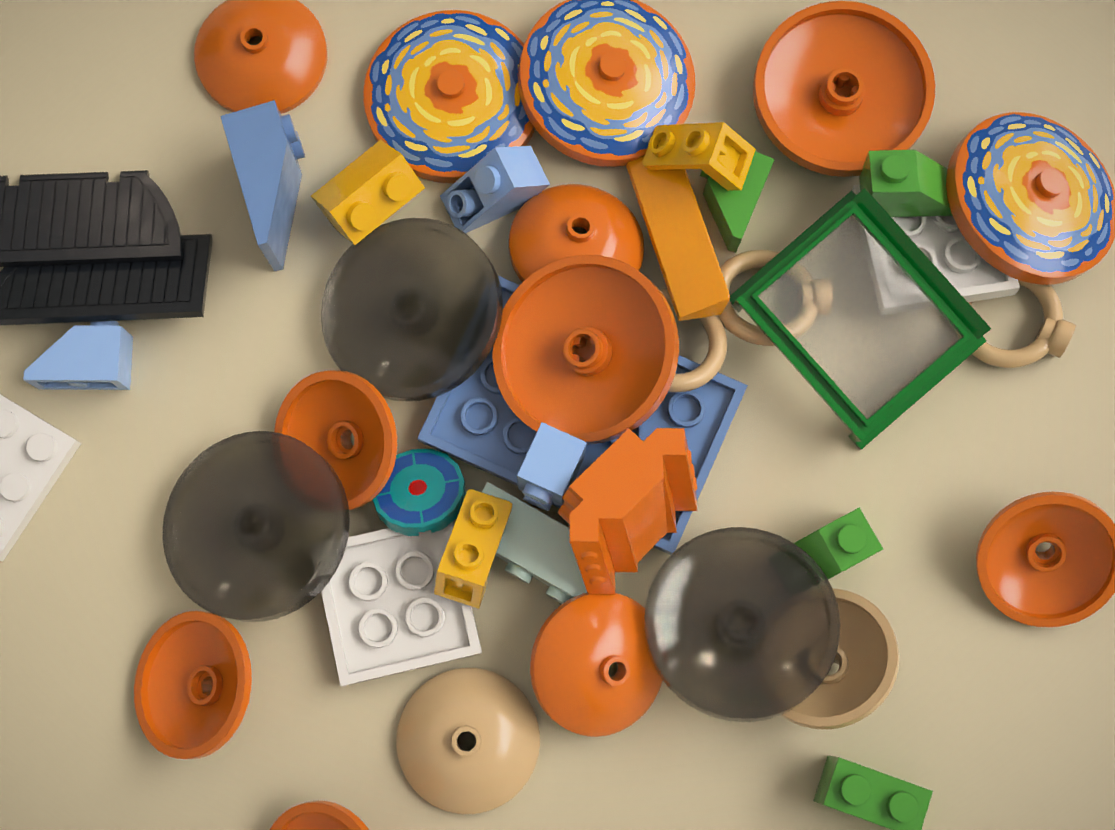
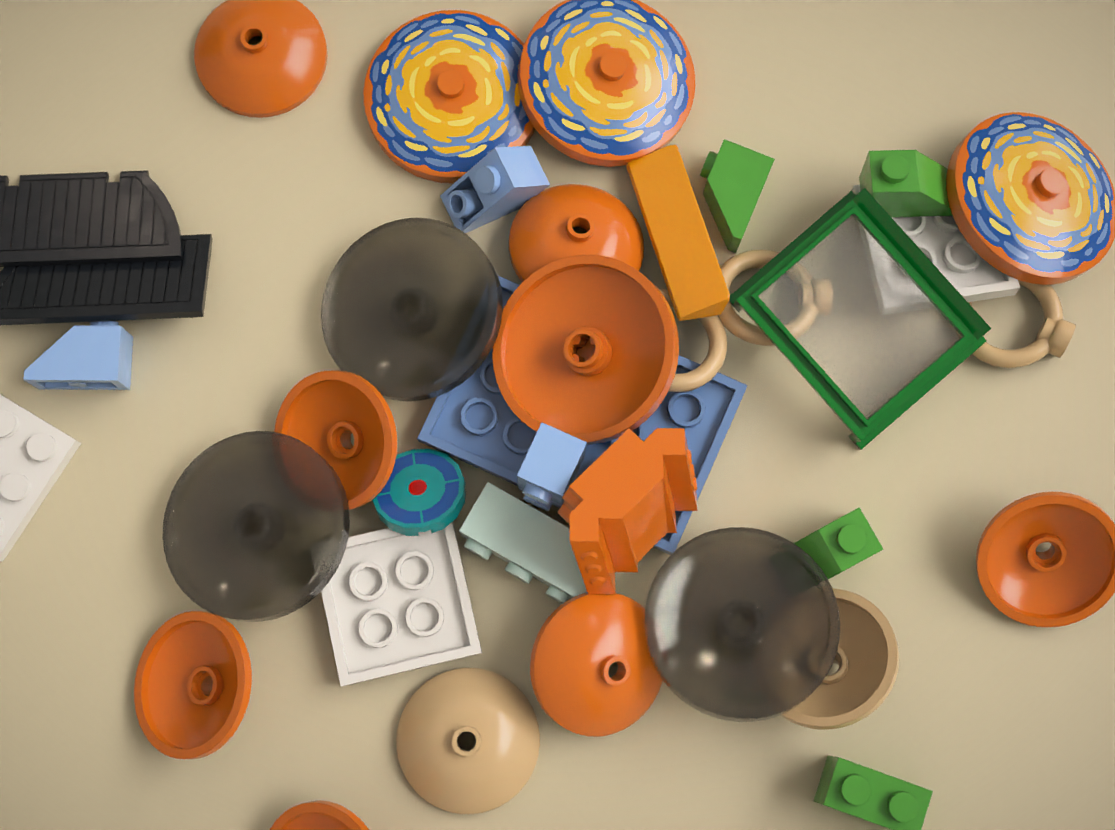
medium blue slope [220,100,305,272] -> none
yellow brick [311,140,425,245] -> none
yellow bracket [434,489,512,609] -> none
yellow bracket [642,122,756,191] -> none
orange dish [753,1,935,177] -> none

